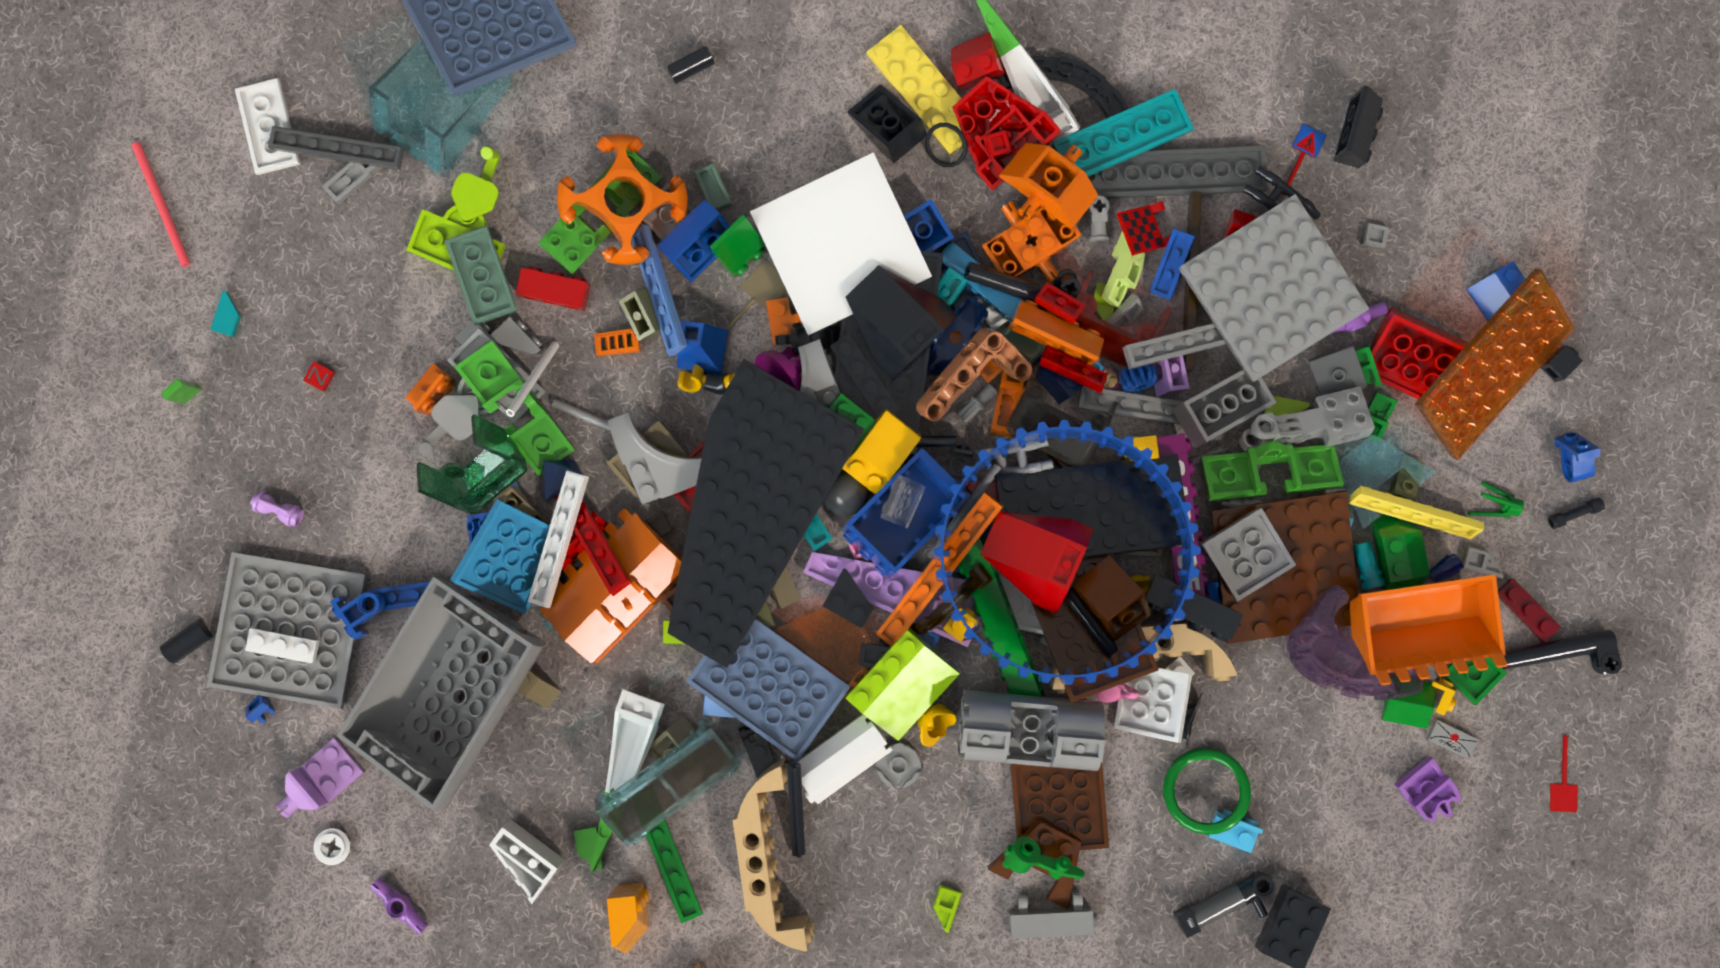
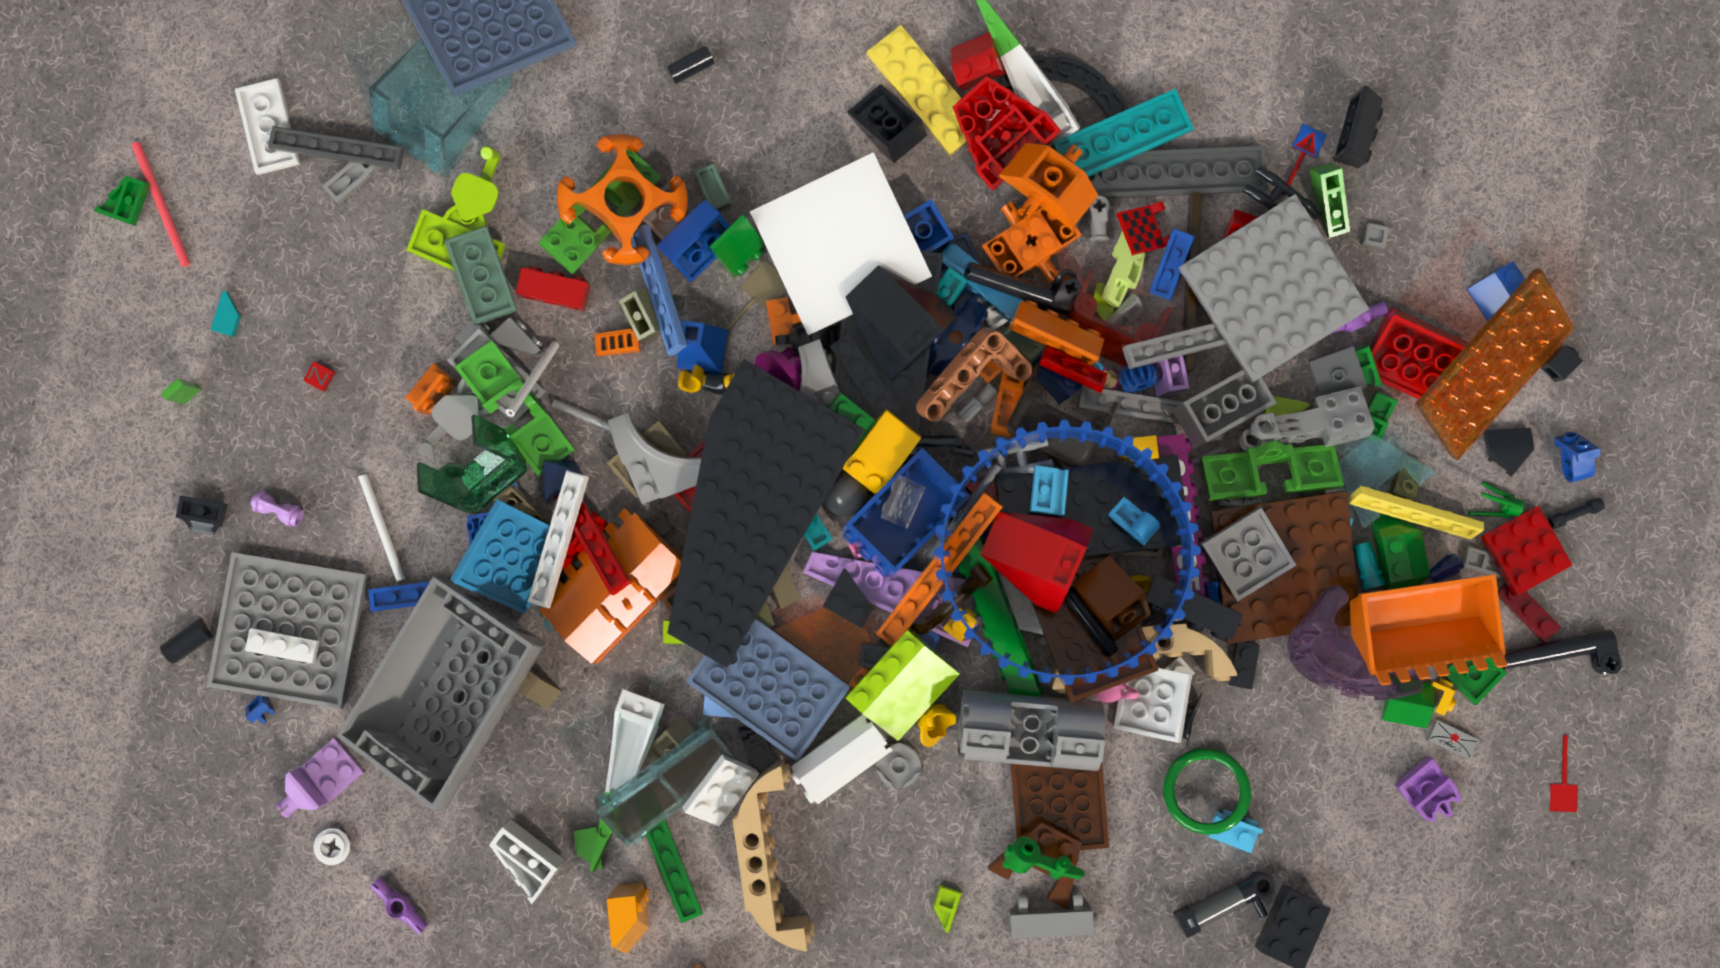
blue pin [330,592,385,640] -> none
black axle [787,761,805,858] -> none
black piece [925,123,968,167] -> none
red tile [983,130,1012,159] -> none
red plate [1034,282,1086,325] -> none
none -> green wing [94,176,150,226]
none -> black slope [175,495,228,535]
none -> white piece [358,474,406,582]
none -> white plate [682,754,759,826]
none -> medium azure plate [1030,465,1069,517]
none -> dark azure plate [1108,497,1160,545]
none -> black plate [1228,642,1260,690]
none -> bright green slope [1310,162,1350,238]
none -> red plate [1480,505,1573,596]
none -> black slope [1483,428,1534,477]

